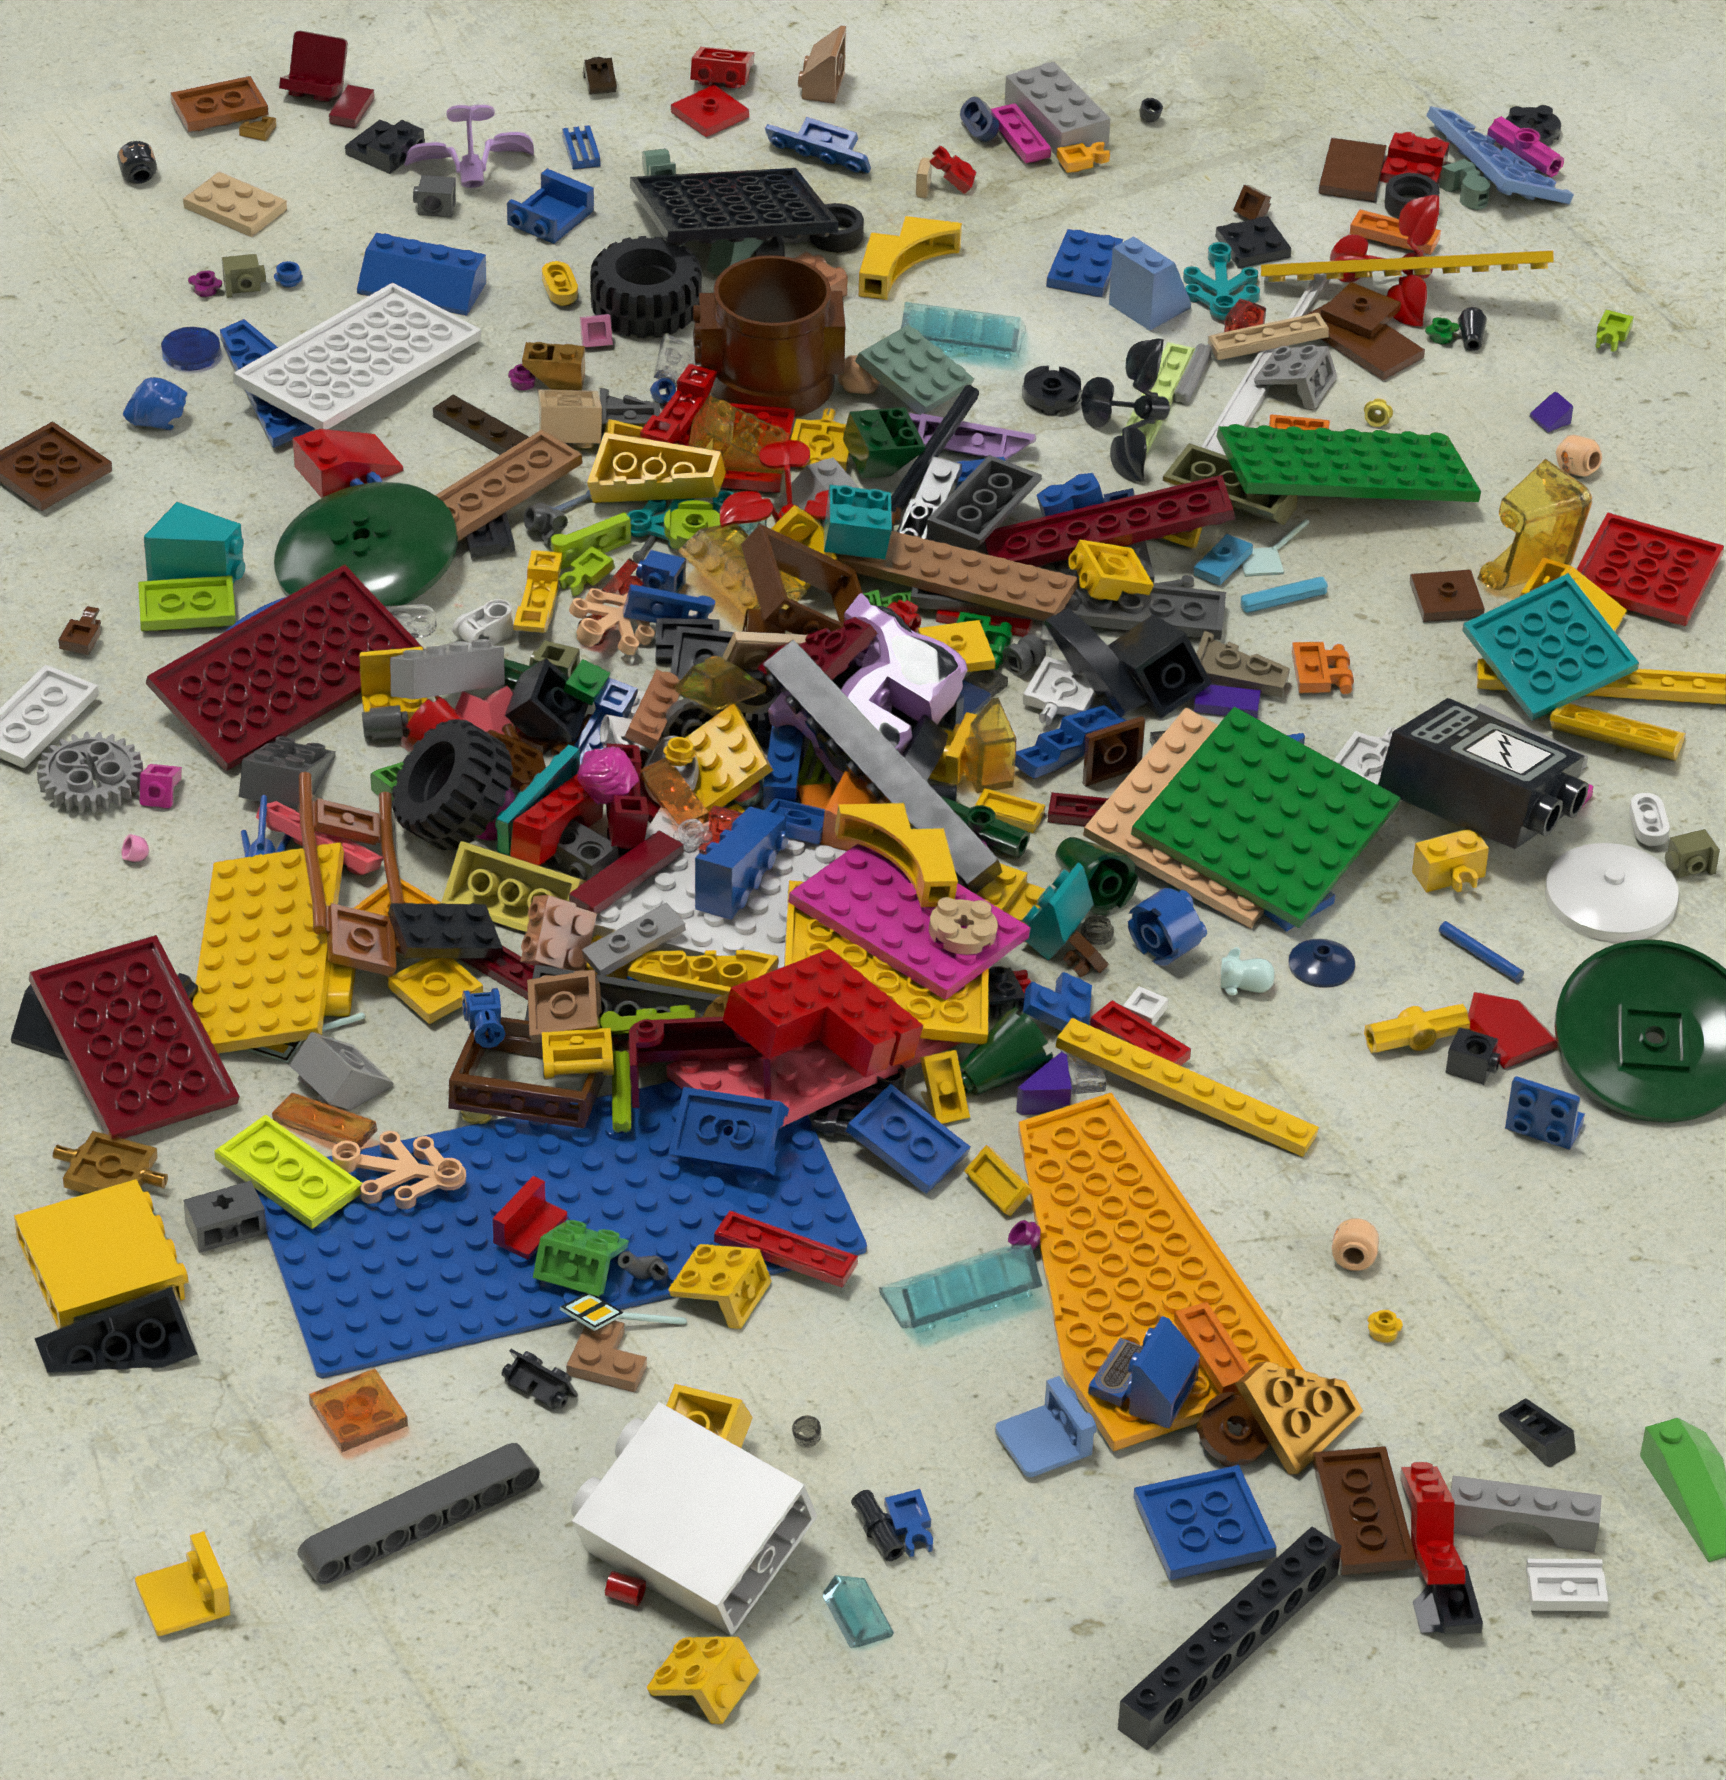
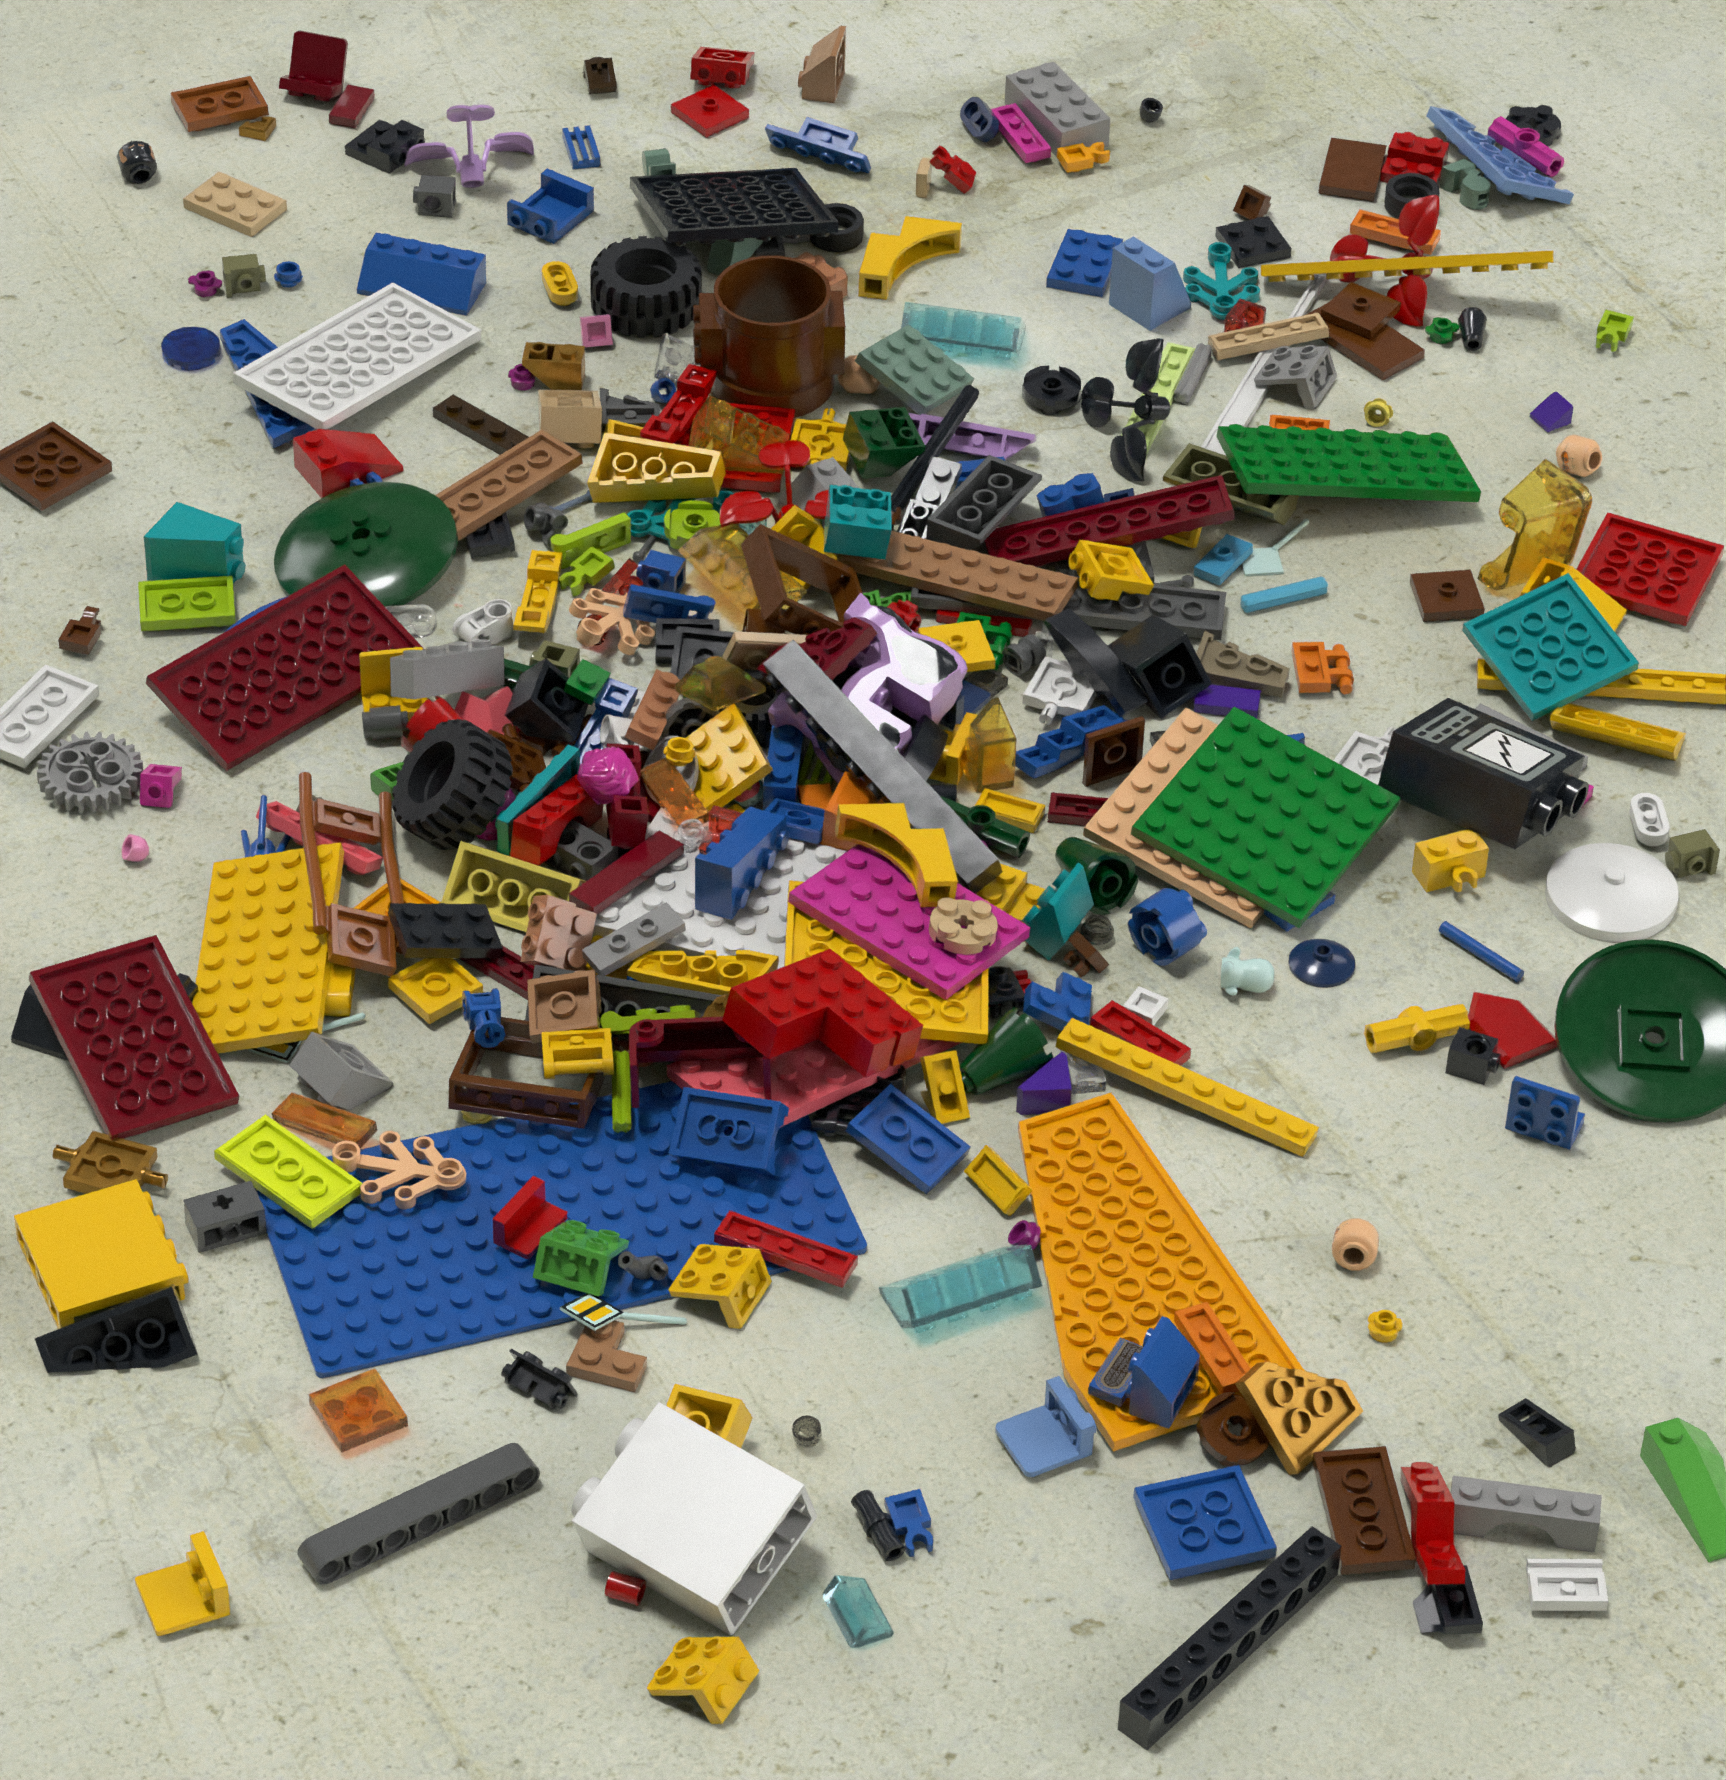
blue hair [123,377,188,430] -> none
dark grey slope [238,736,336,809] -> none

